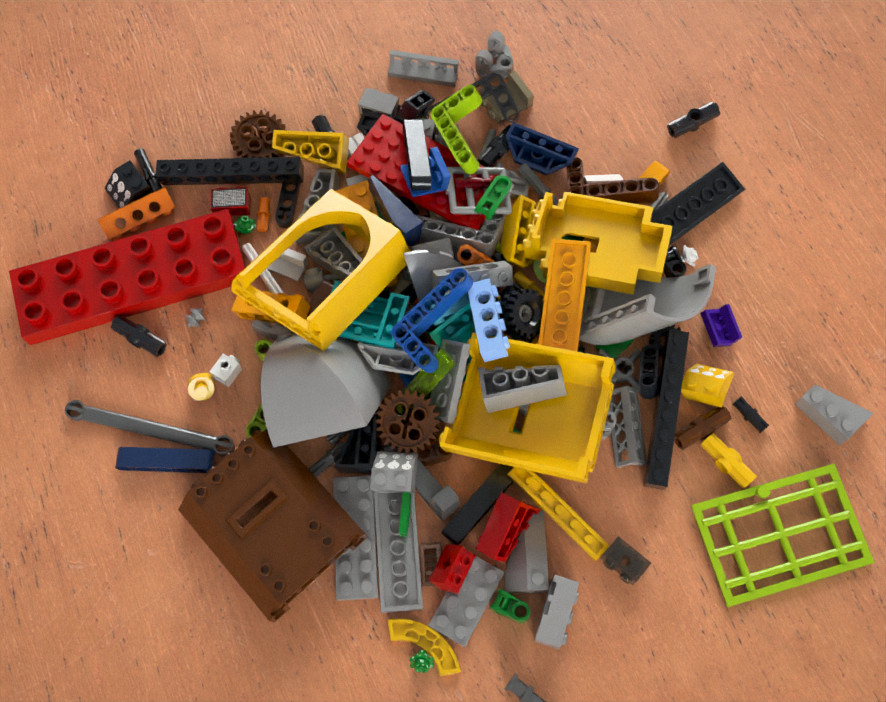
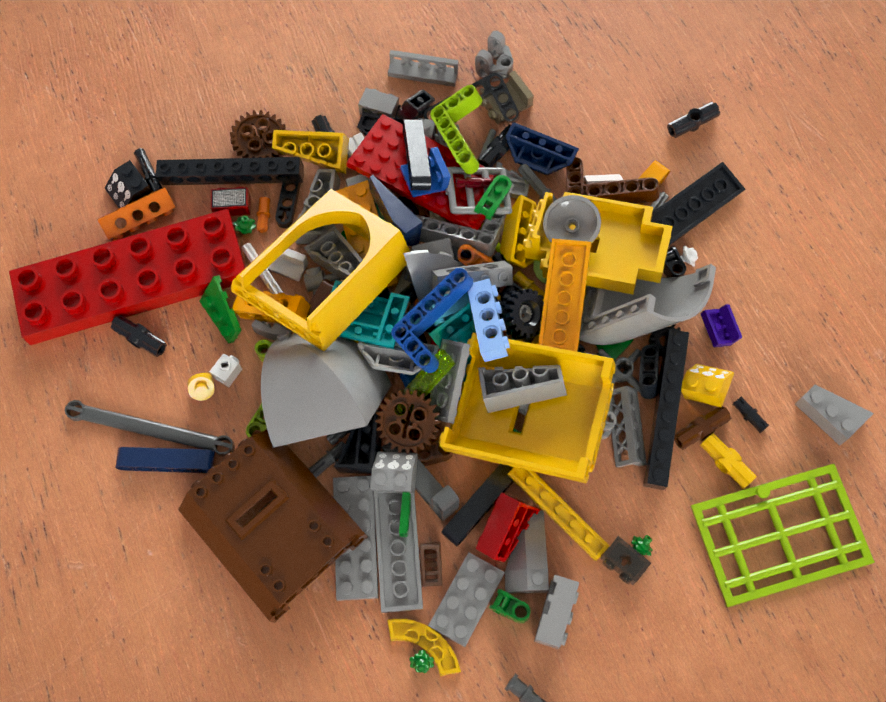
light grey wheel [184,308,206,327] -> none
red brick [429,544,475,594] -> none
none -> green wing [199,275,242,344]
none -> light grey dish [543,195,601,244]
none -> green plant [631,535,653,556]

